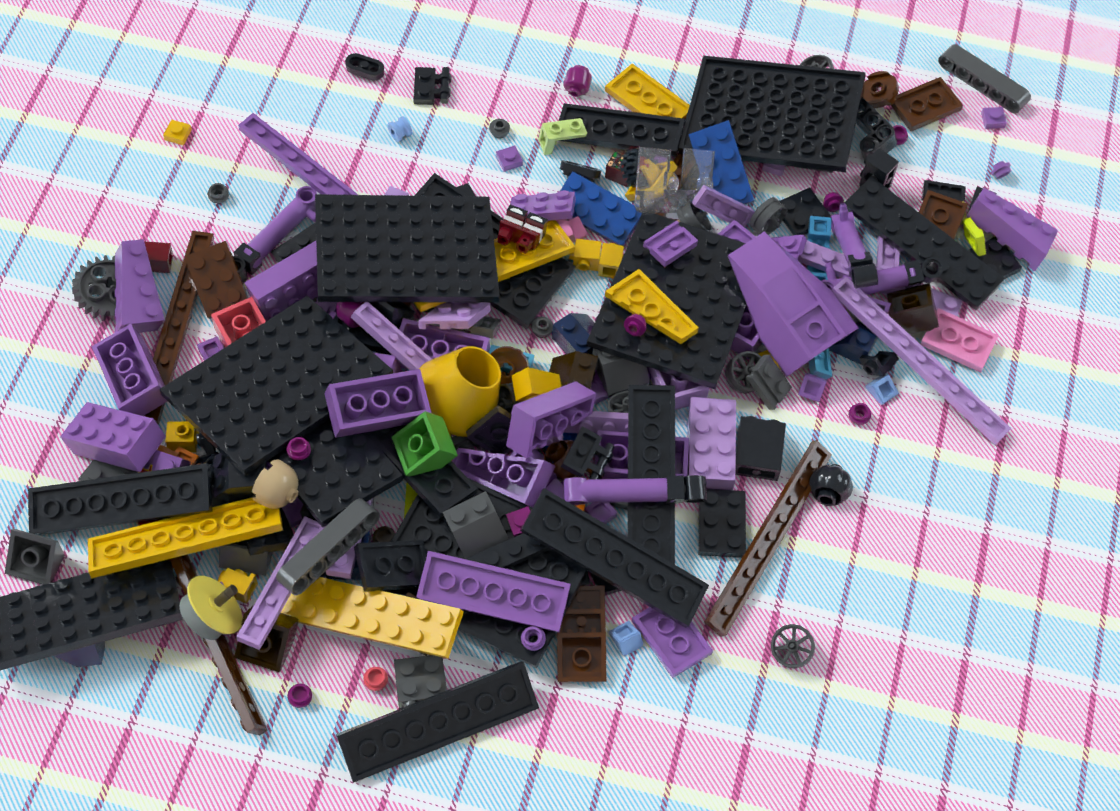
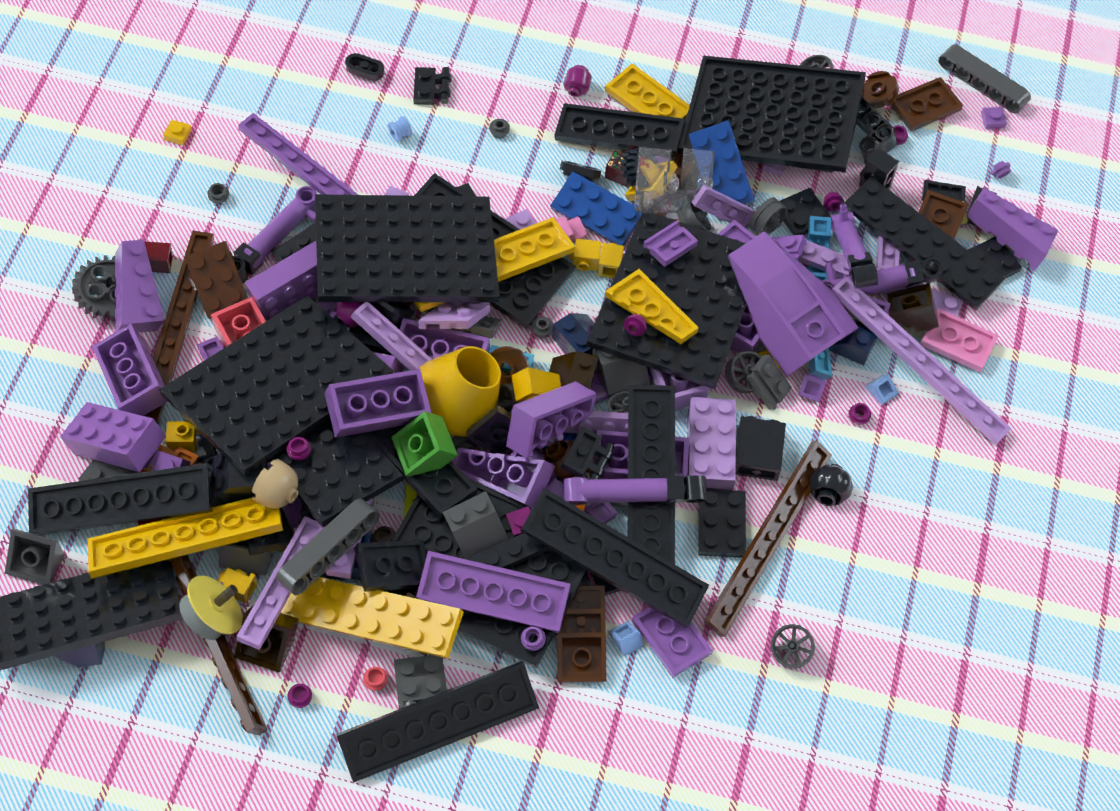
medium lavender plate [496,145,523,172] -> none
dark red hips [497,204,548,254] -> none
medium lavender plate [510,190,576,221] -> none
yellowish green bracket [538,118,587,155] -> none
black bracket [859,351,899,376] -> none
neon yellow plate [963,217,986,256] -> none

